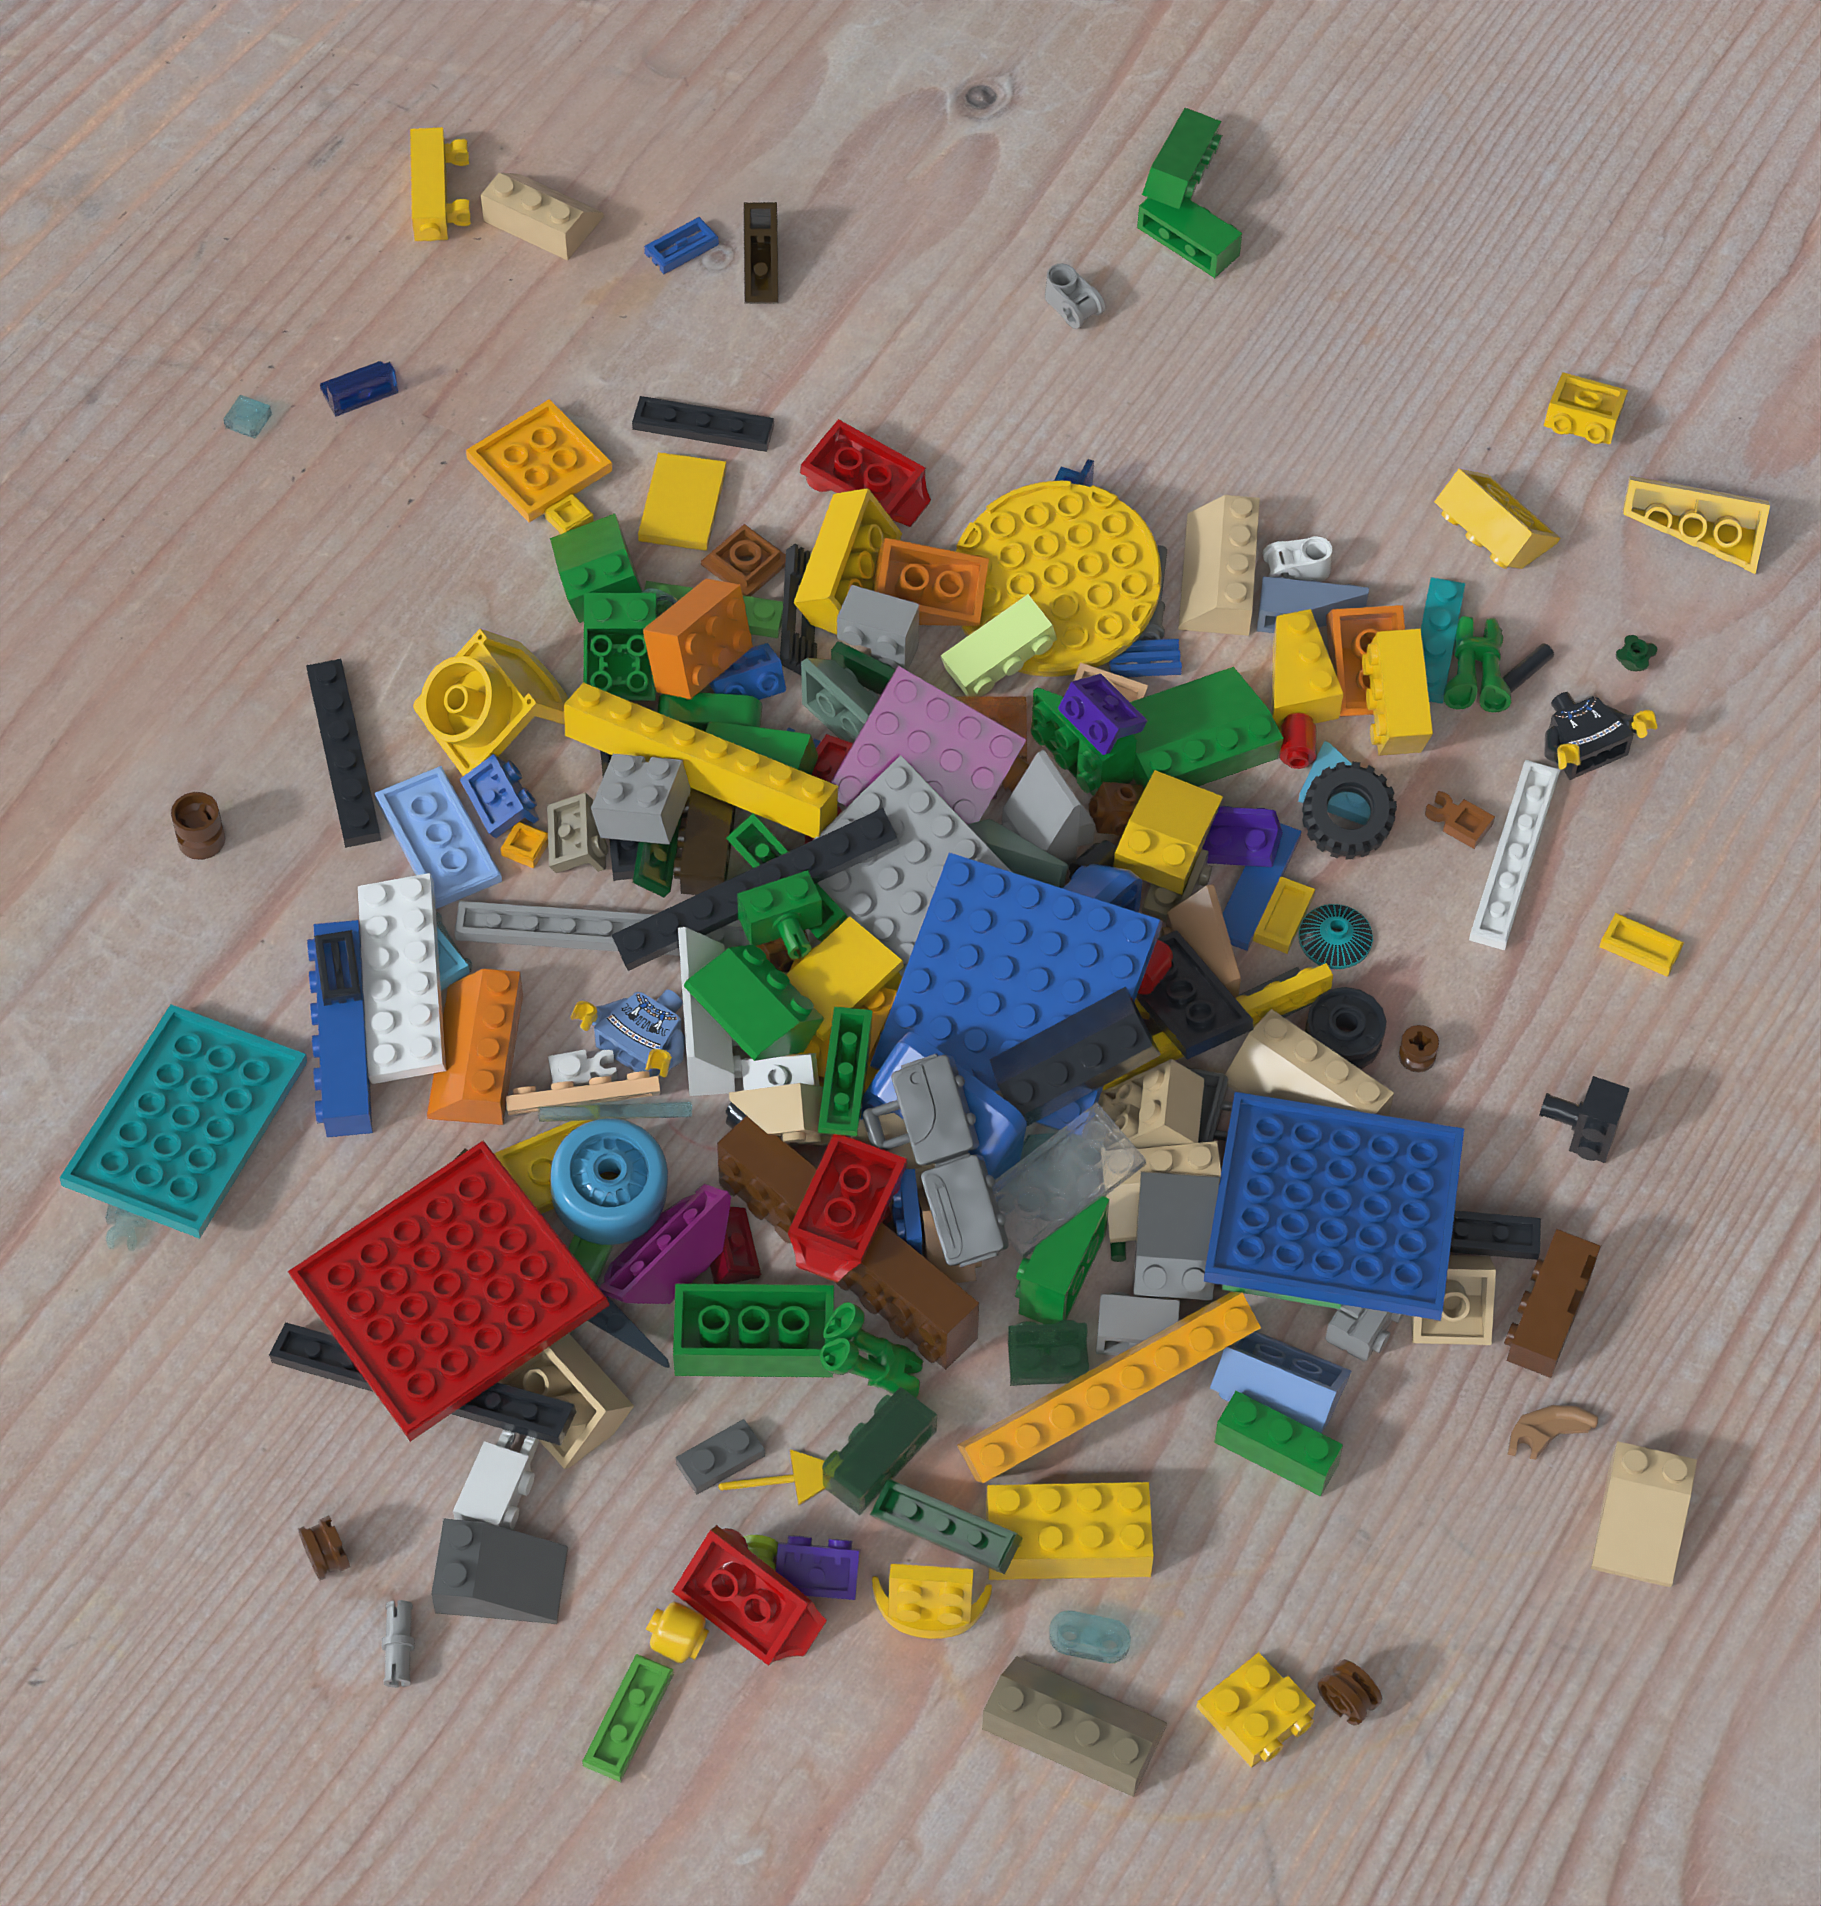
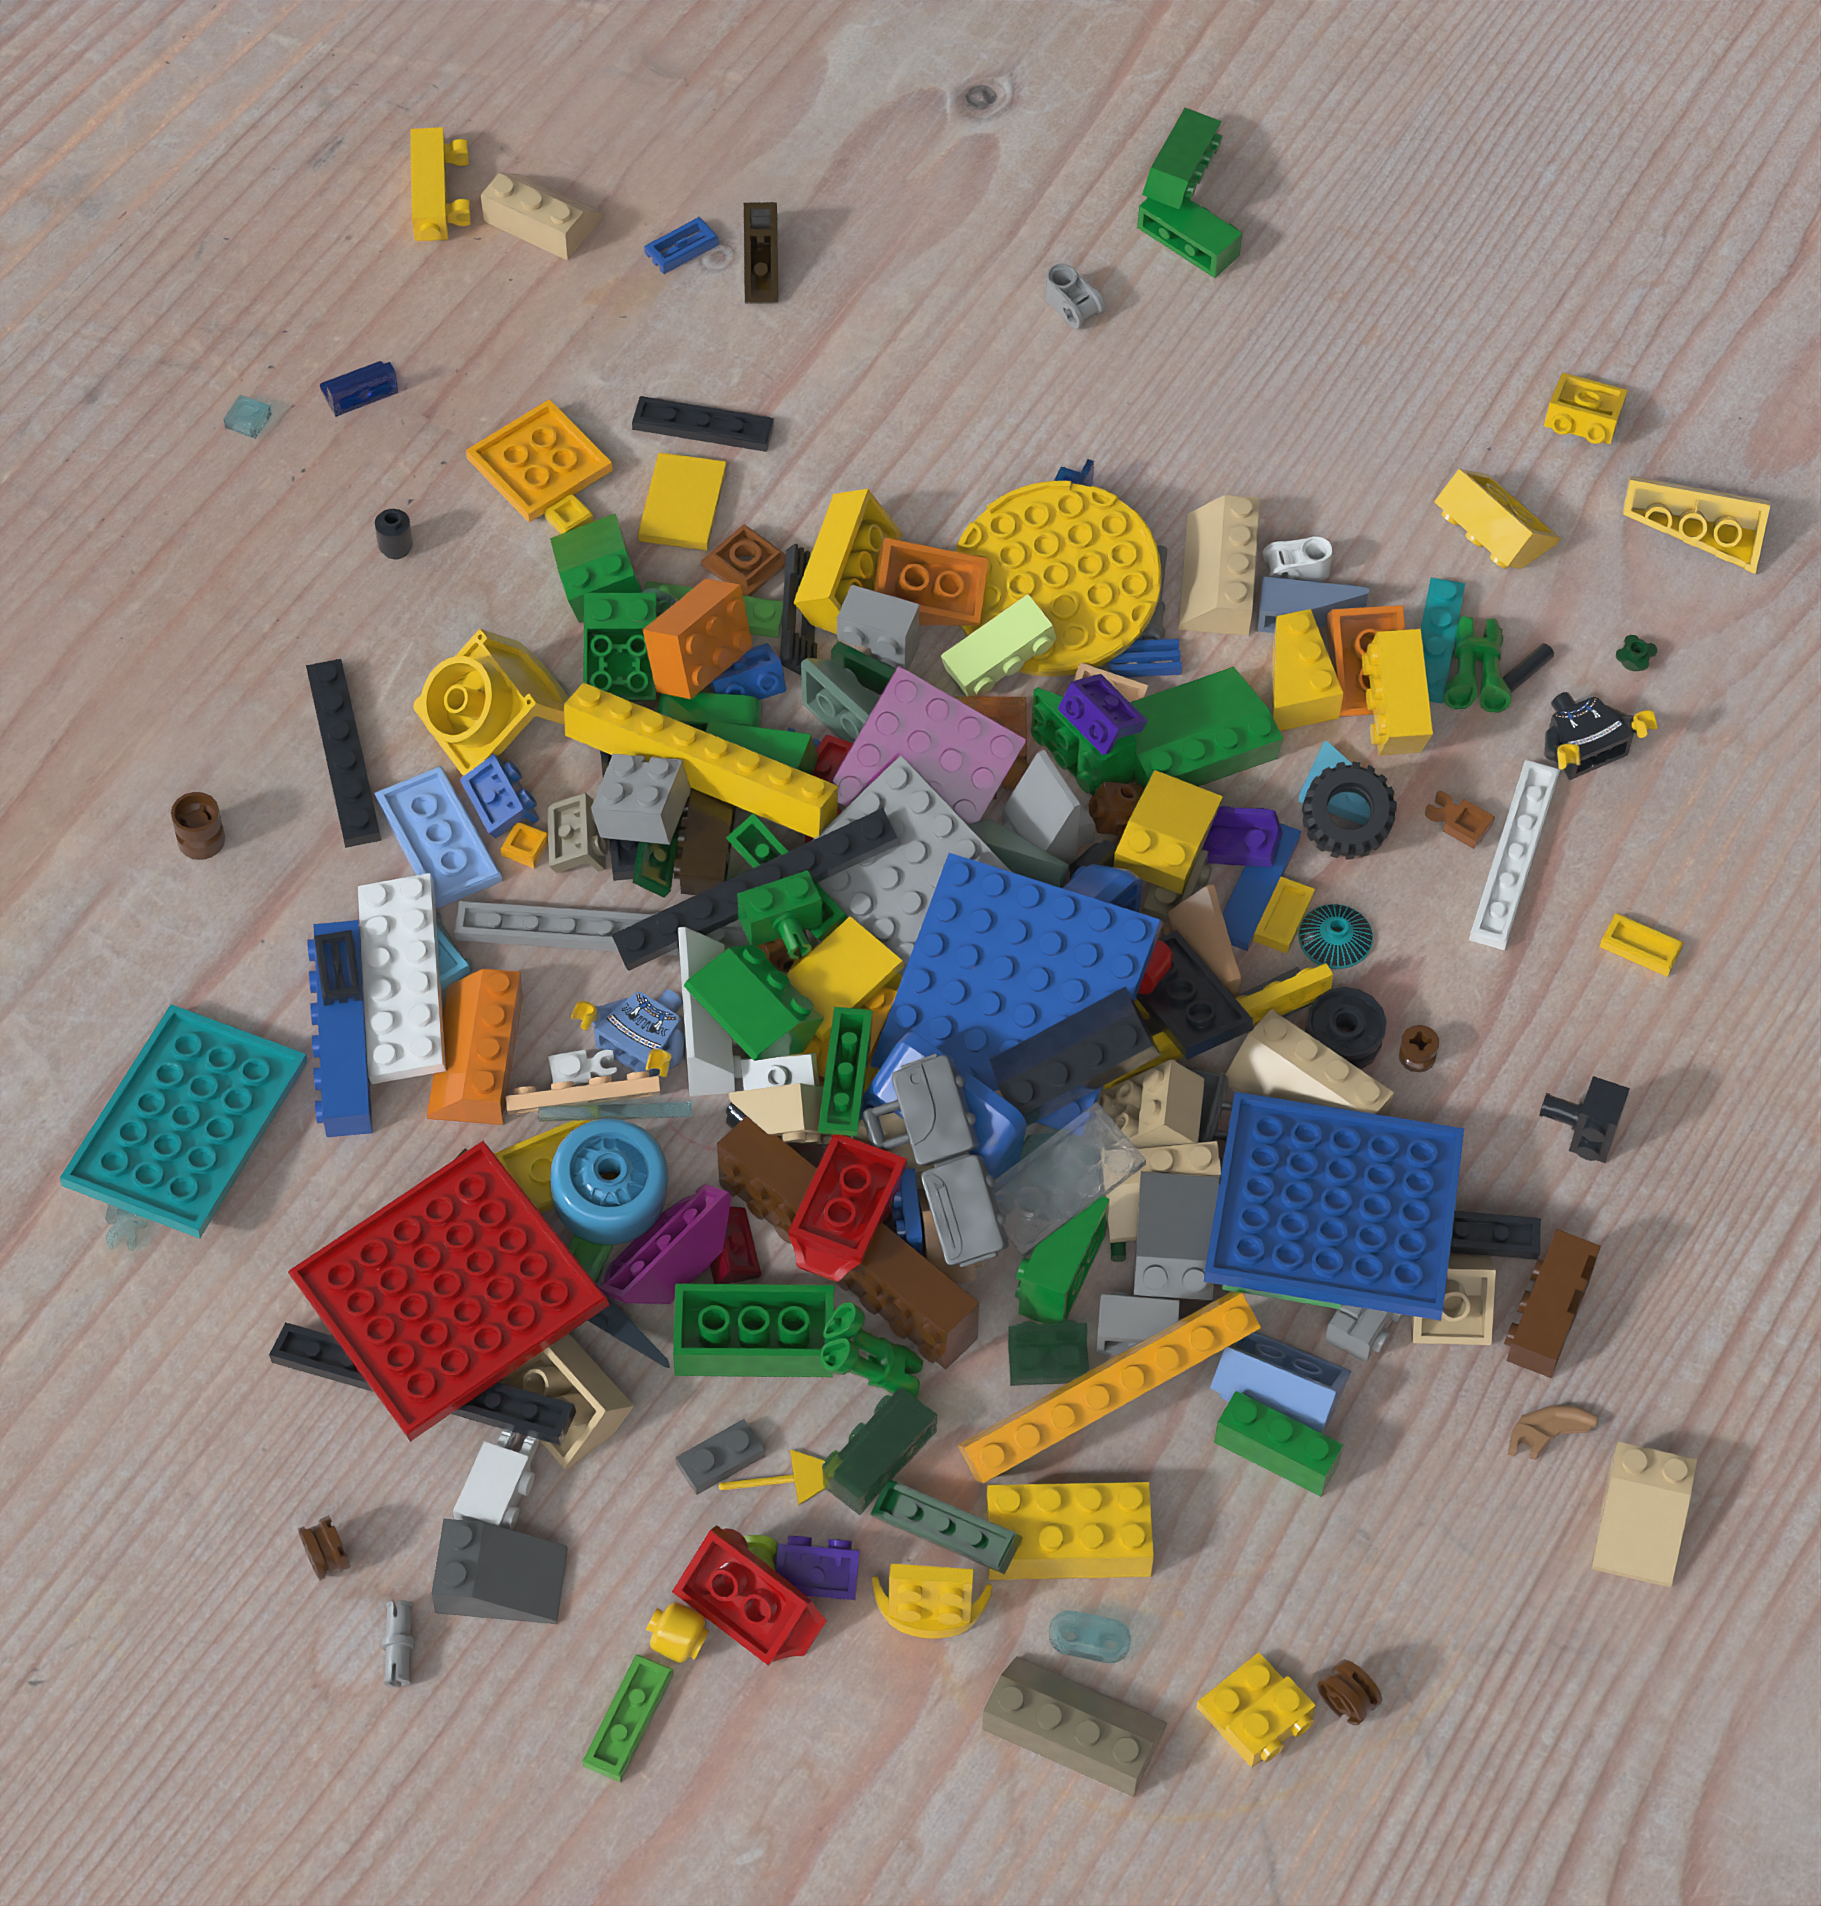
red slope [800,419,931,527] -> none
red brick [1280,713,1317,769] -> none
none -> black brick [374,509,413,560]

